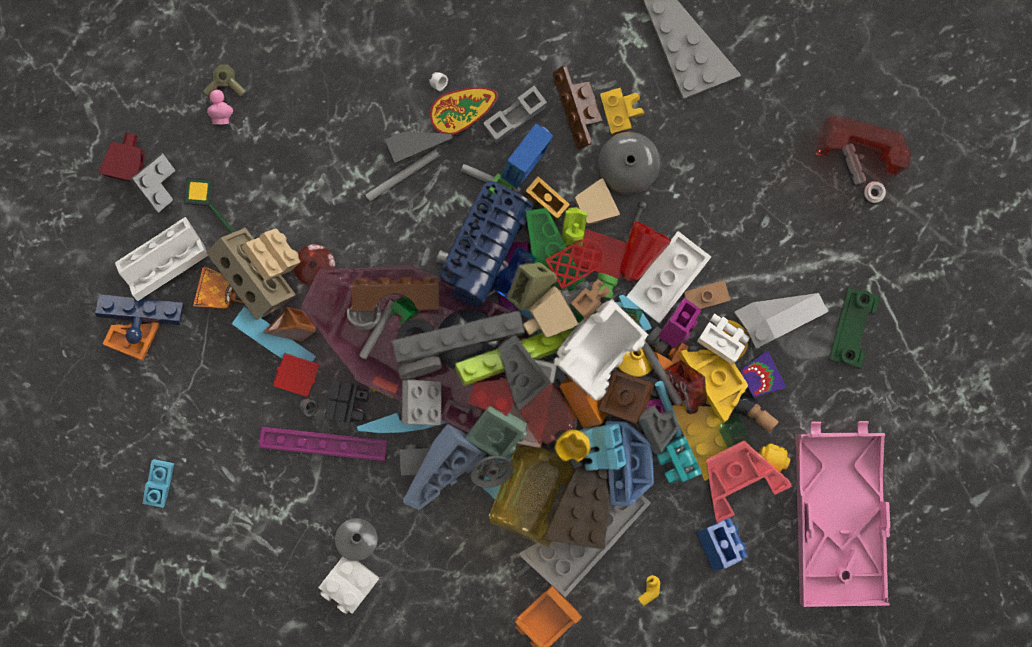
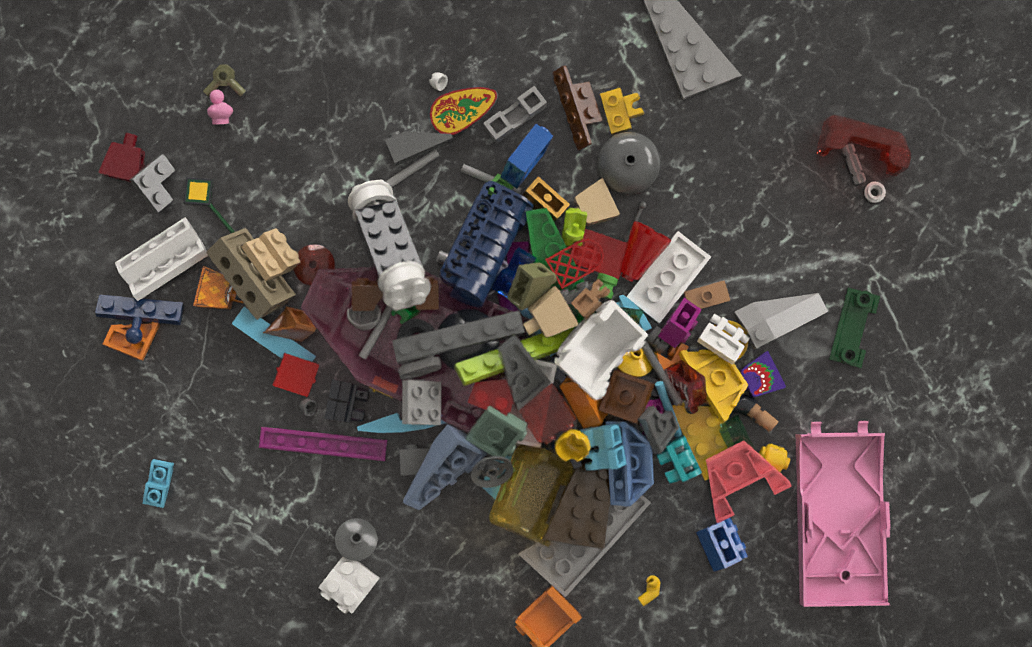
none -> brick [348,180,431,310]

